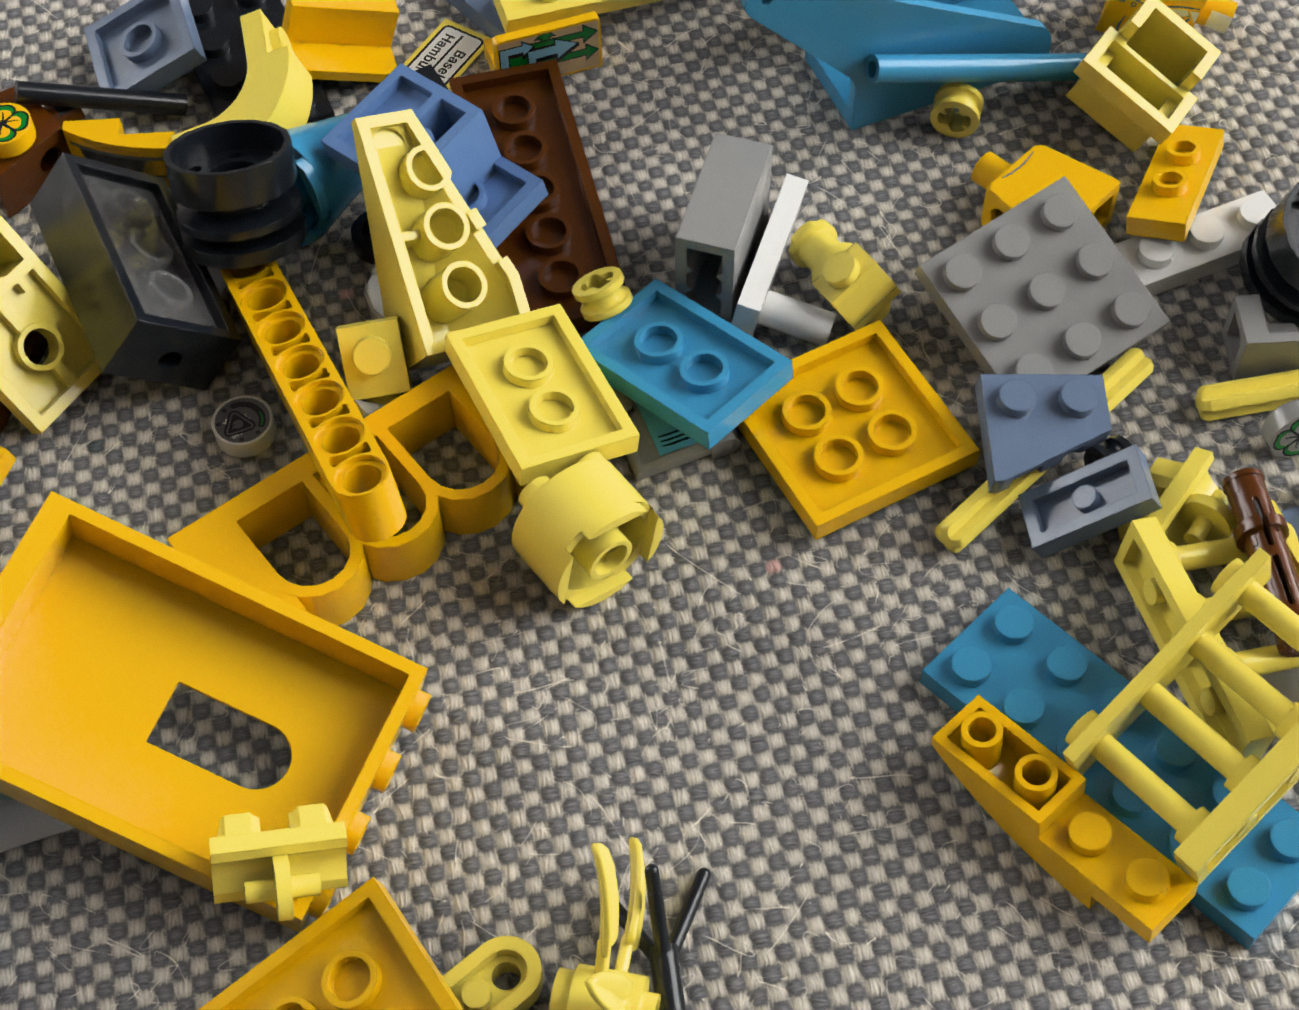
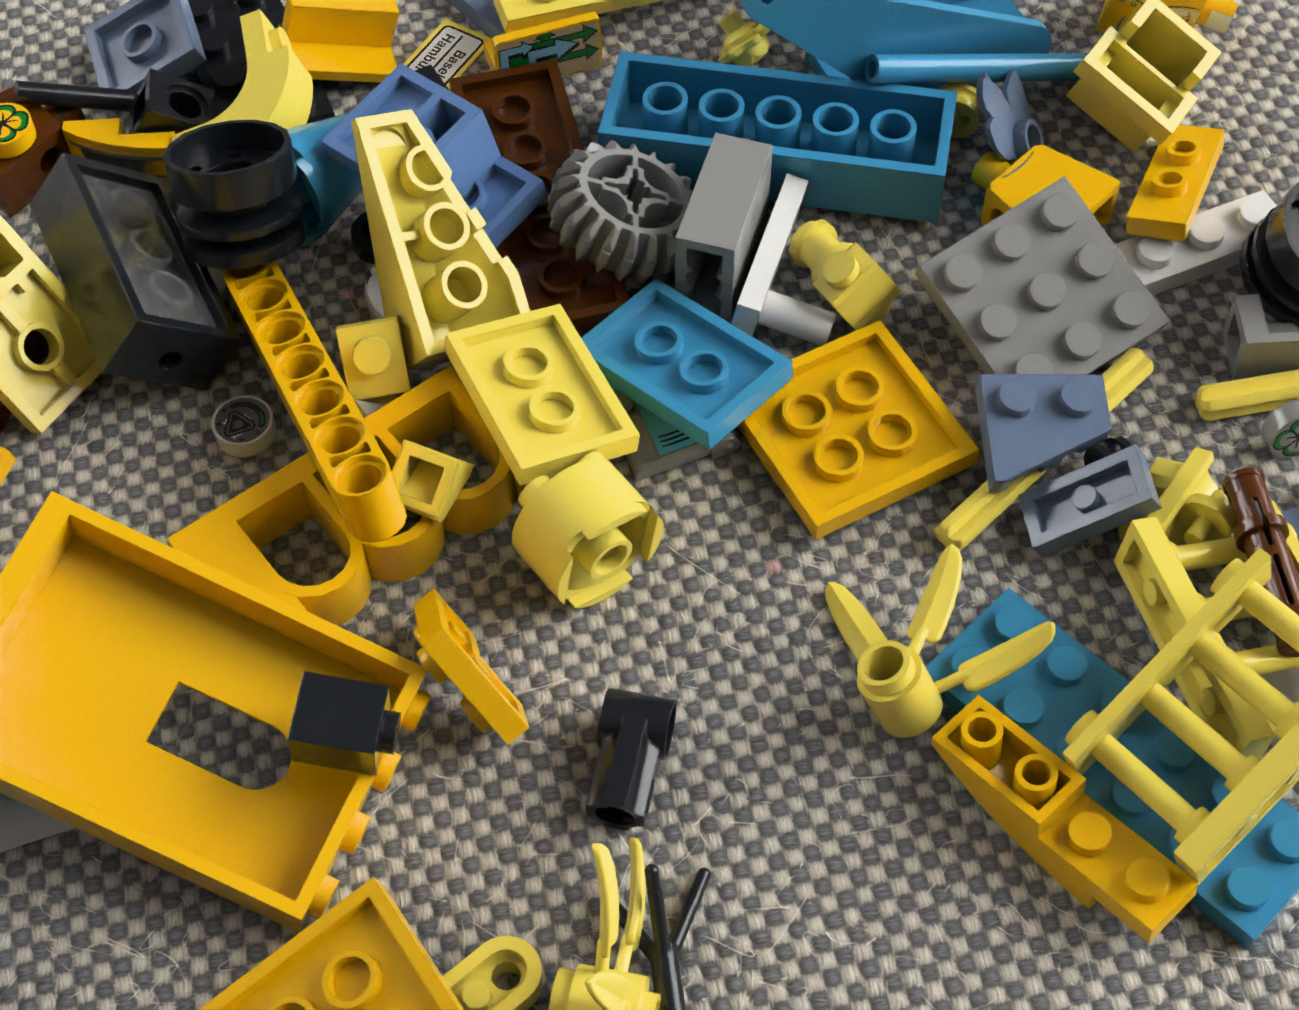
light yellow hips [209,803,348,922] -> none
light yellow bush [571,266,633,322] -> none
none -> black brick [129,68,218,134]
none -> black brick [288,671,401,776]
none -> light yellow slope [392,439,474,522]
none -> yellow plate [413,588,529,745]
none -> light grey gear [546,140,693,285]
none -> black piece [585,688,677,831]
none -> dark azure brick [598,51,957,223]
none -> light yellow plant [718,10,771,67]
none -> light yellow plant [825,544,1056,738]
none -> sand blue plate [976,69,1044,165]

